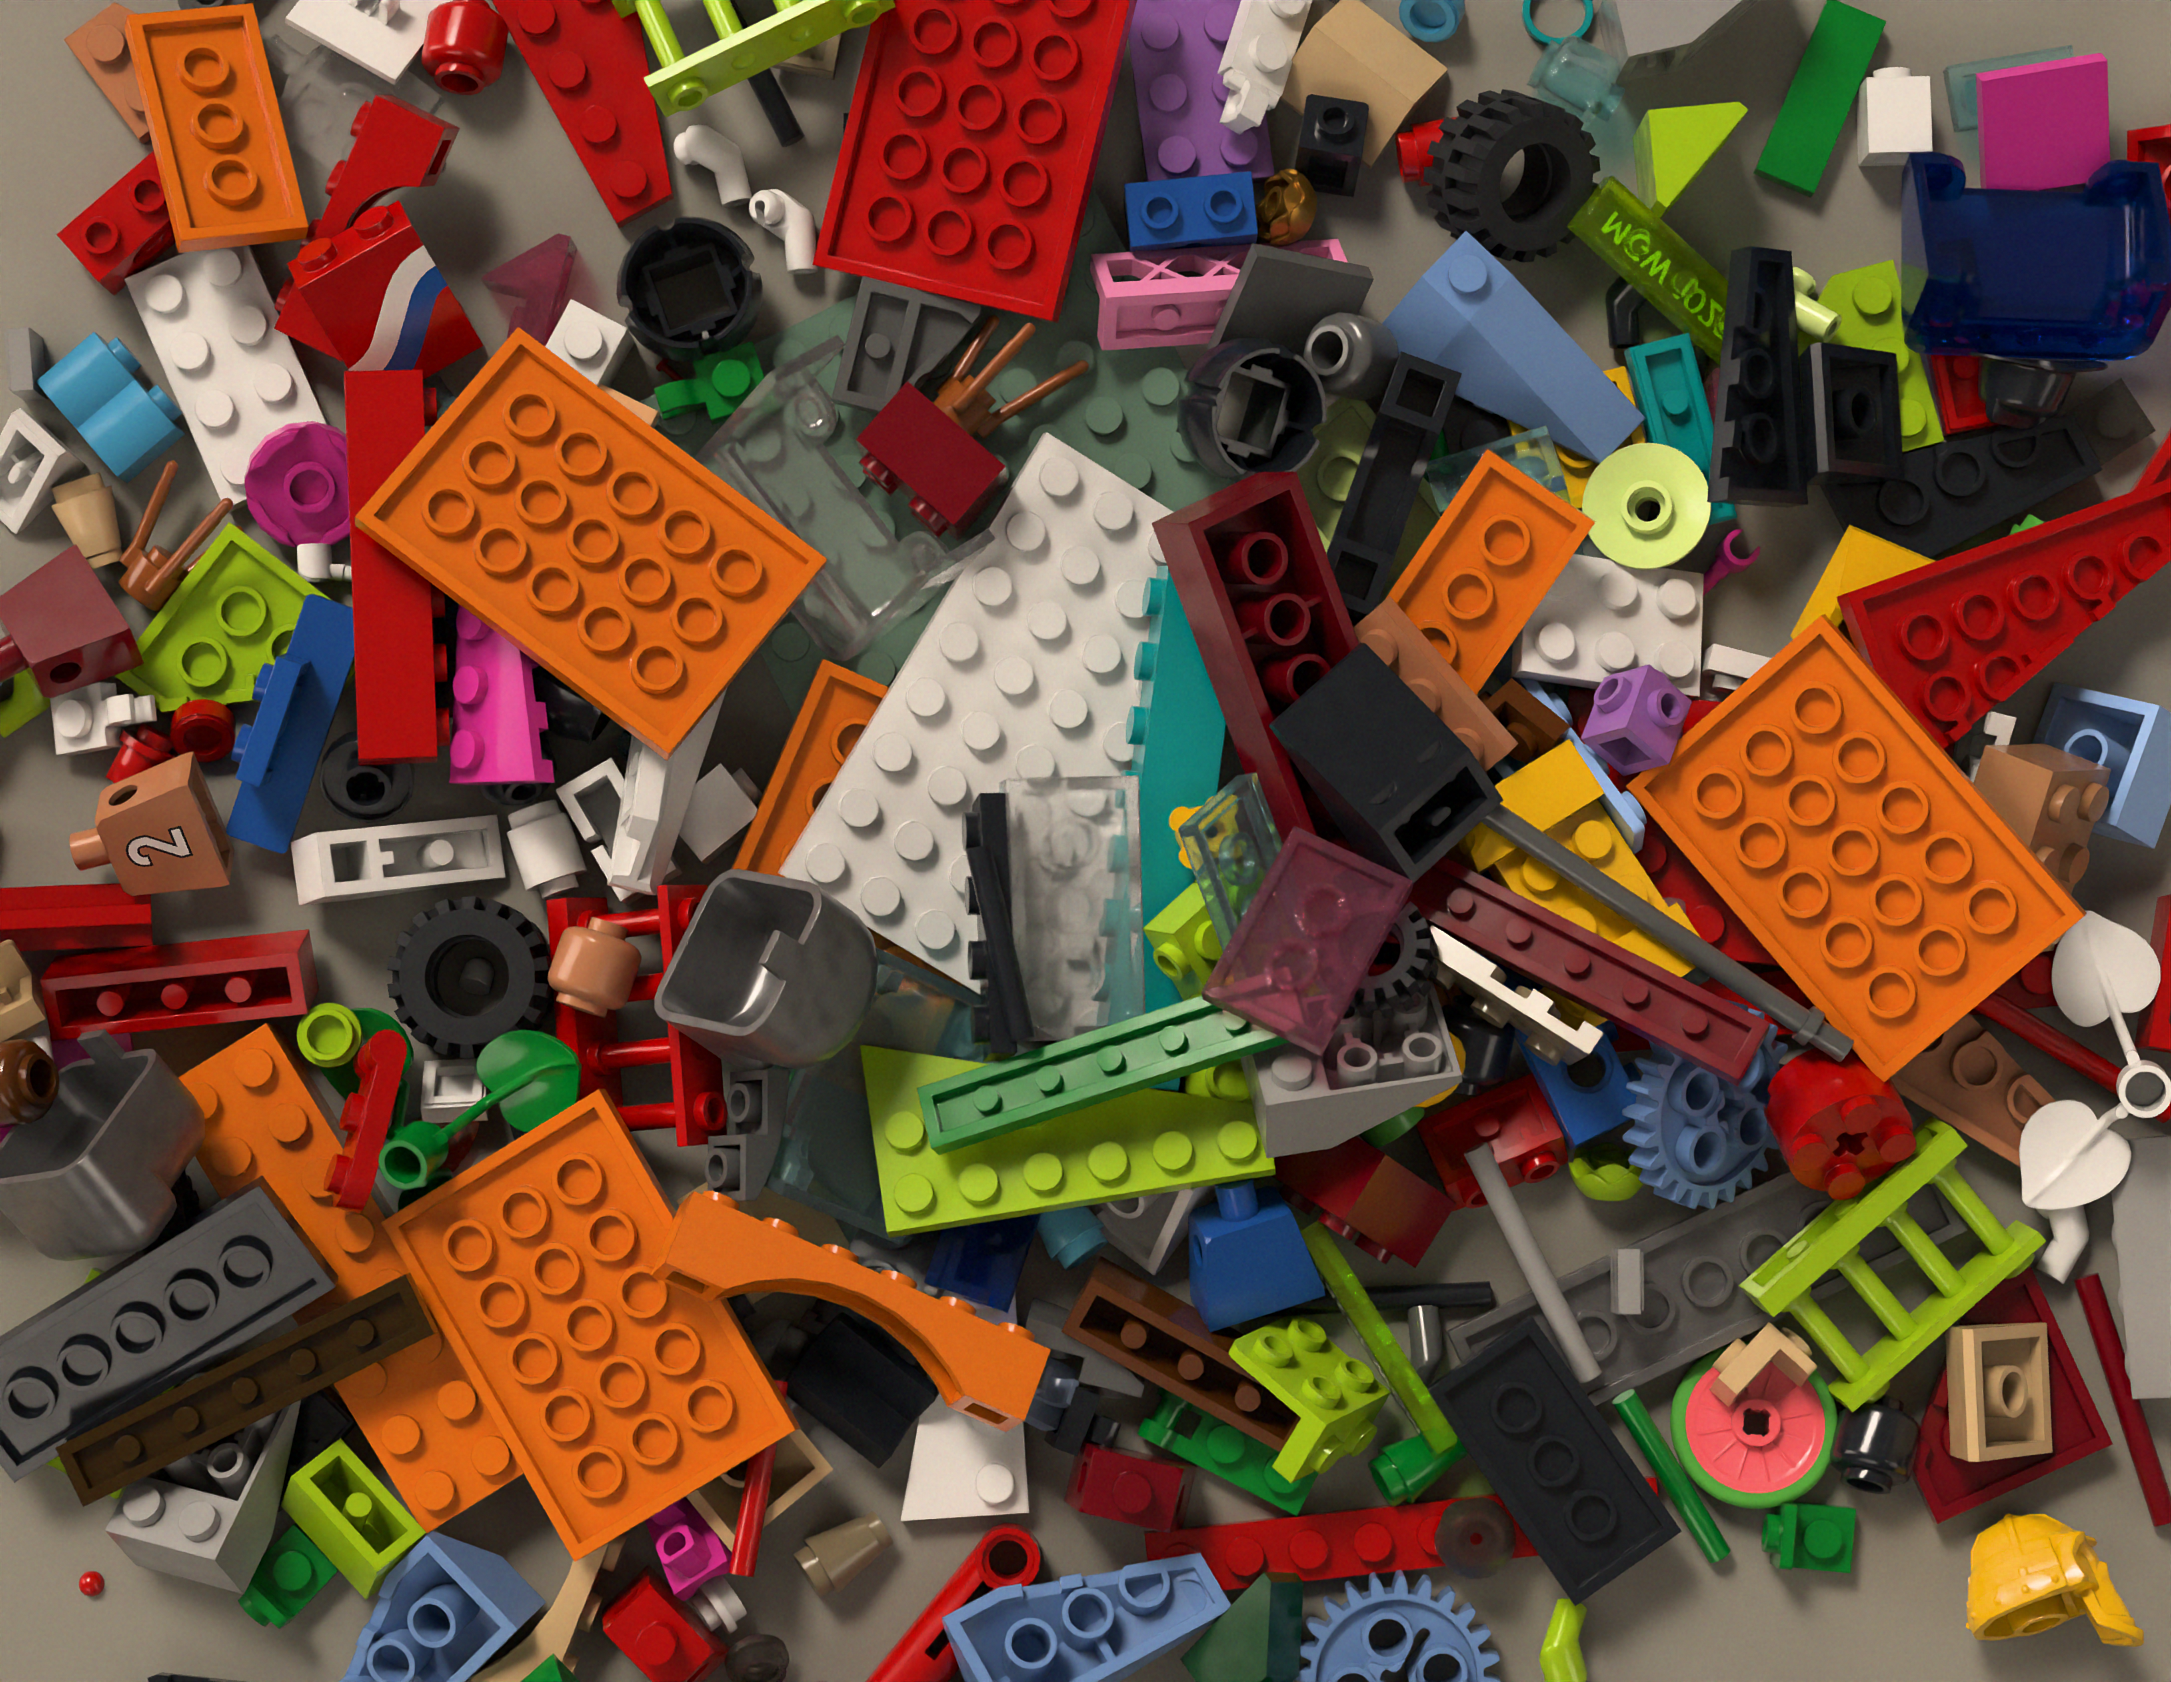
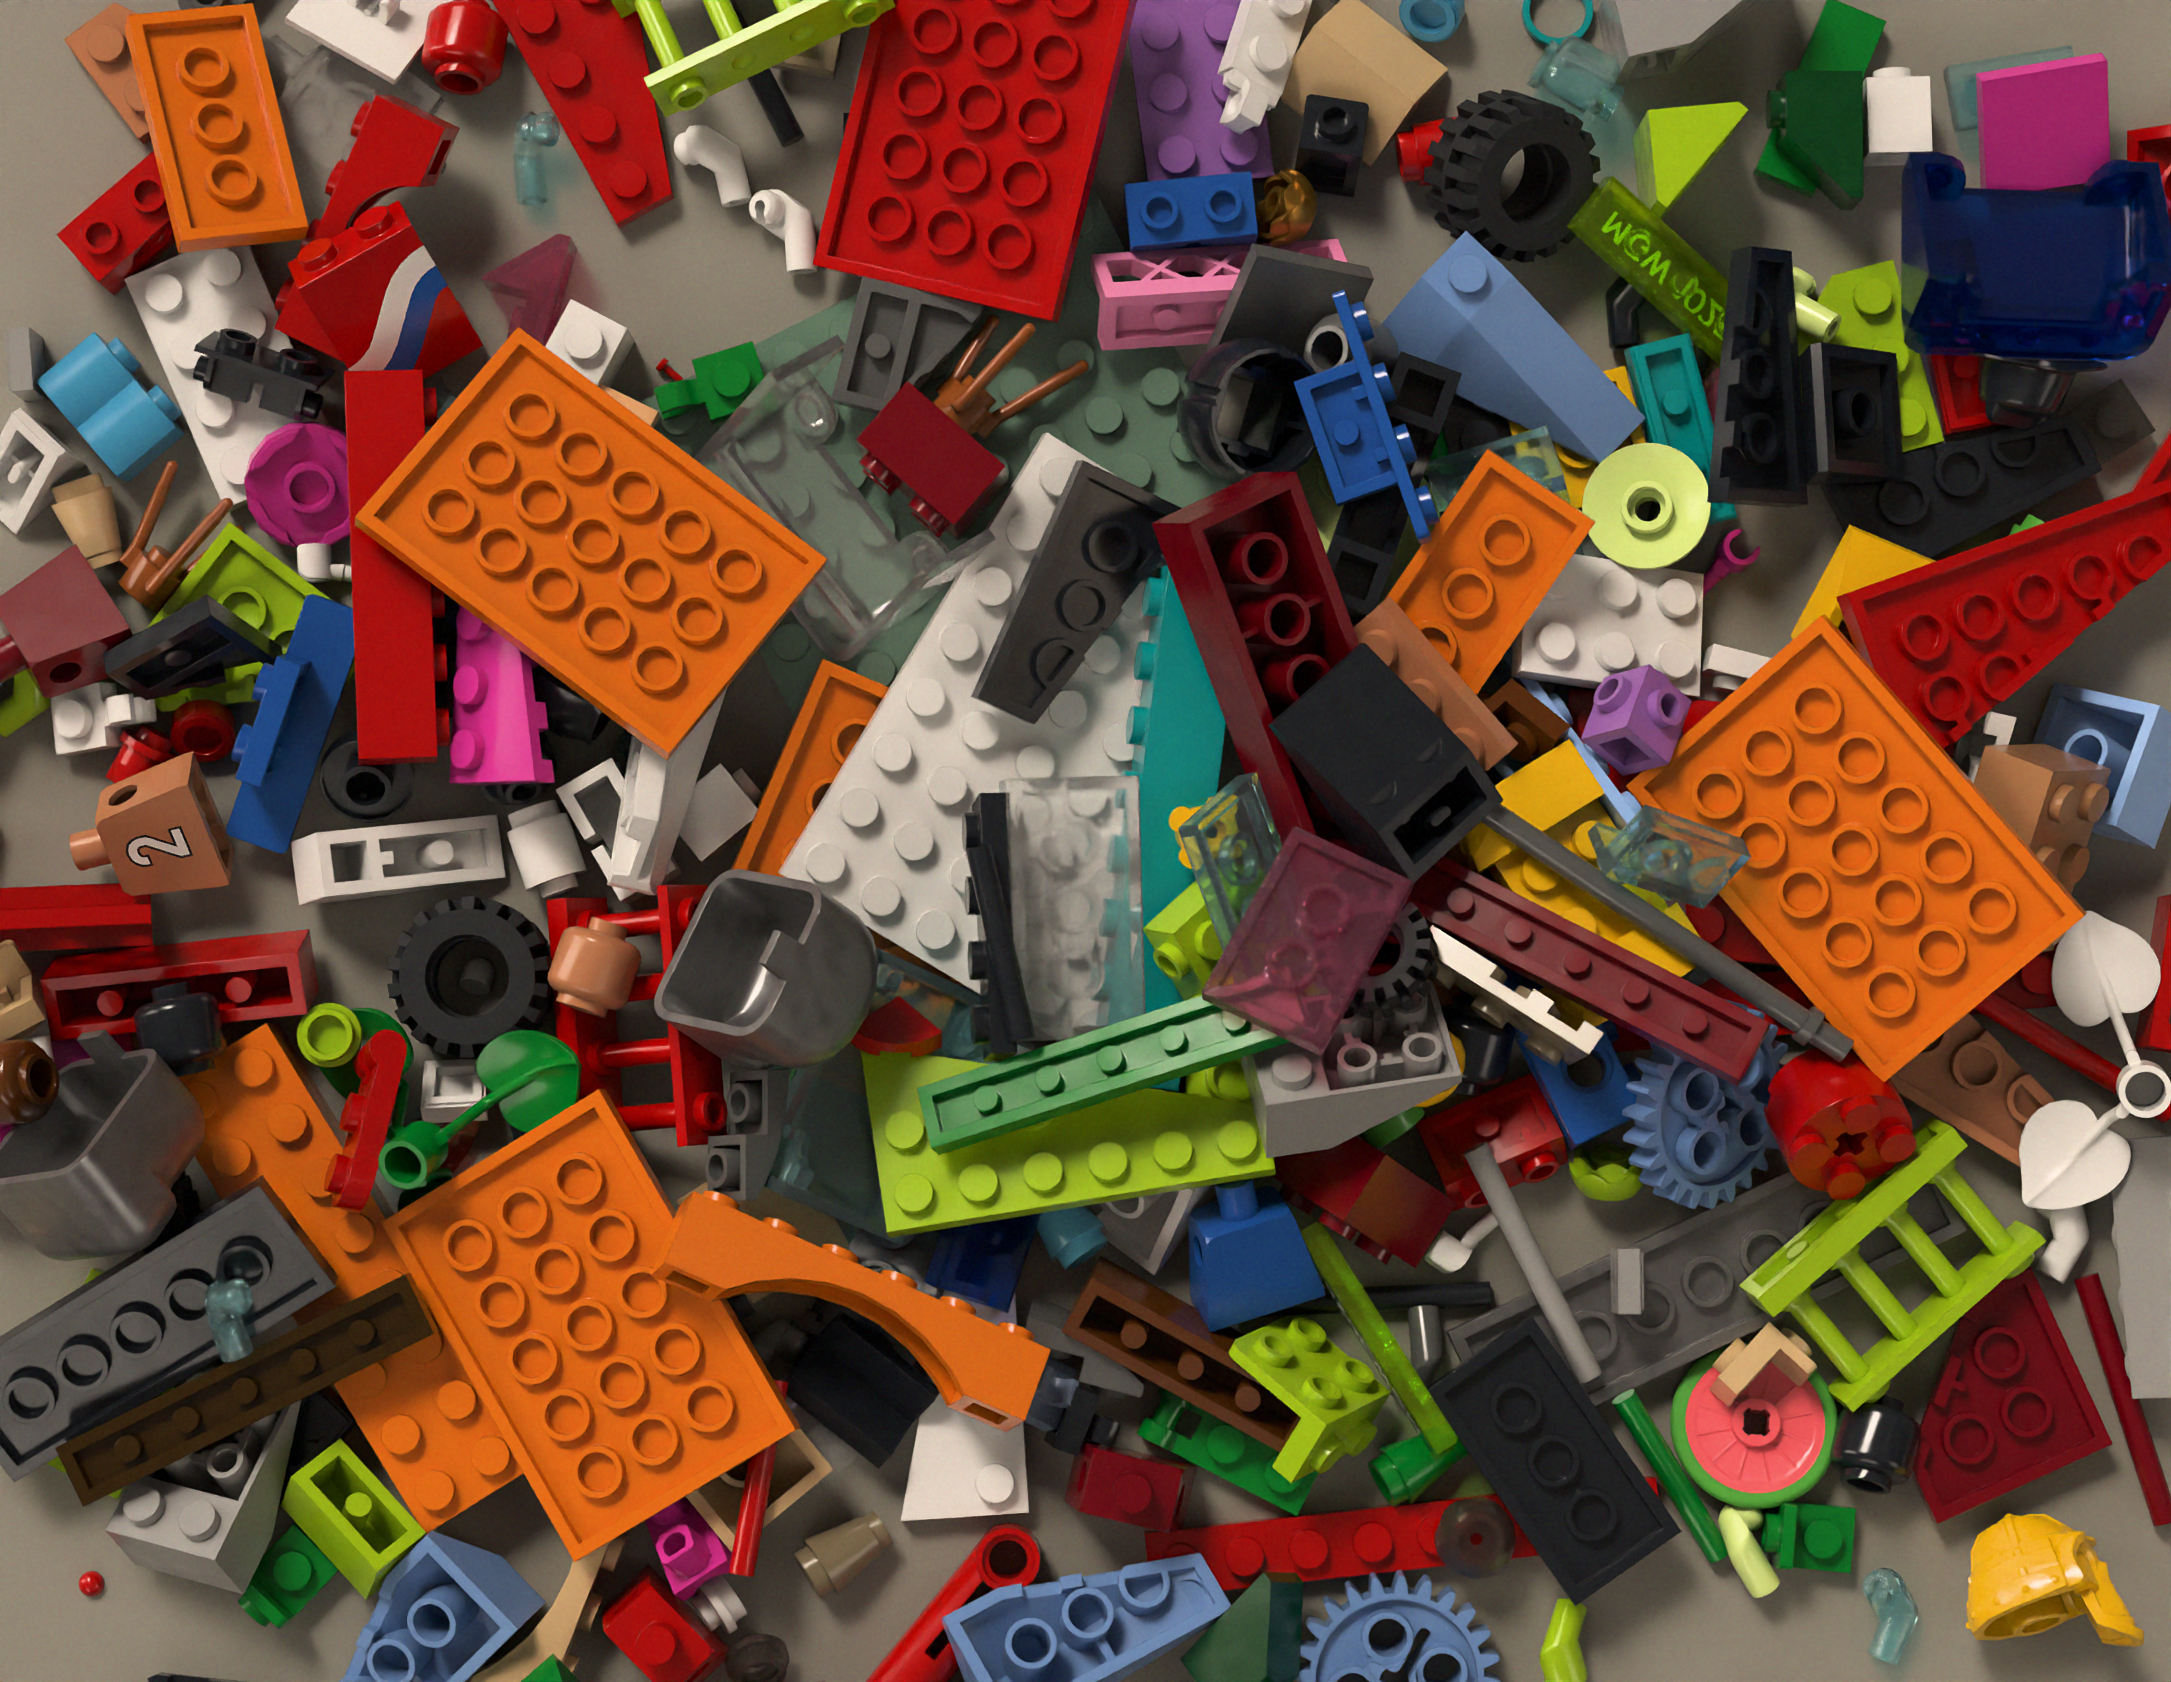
black piece [616,216,763,363] -> none
tan slope [1945,1323,2053,1462] -> none
none -> black wing [103,594,283,701]
none -> black head [134,981,227,1077]
none -> black hinge [193,328,335,422]
none -> clear light blue arm [205,1278,253,1362]
none -> clear light blue arm [513,111,560,205]
none -> red tile [850,996,942,1057]
none -> black wing [971,460,1182,725]
none -> blue bracket [1294,289,1440,545]
none -> white hand [1424,1210,1499,1274]
none -> clear light blue bracket [1587,805,1751,909]
none -> yellowish green arm [1717,1505,1780,1598]
none -> dark green slope [1765,71,1864,210]
none -> clear light blue arm [1862,1568,1919,1666]

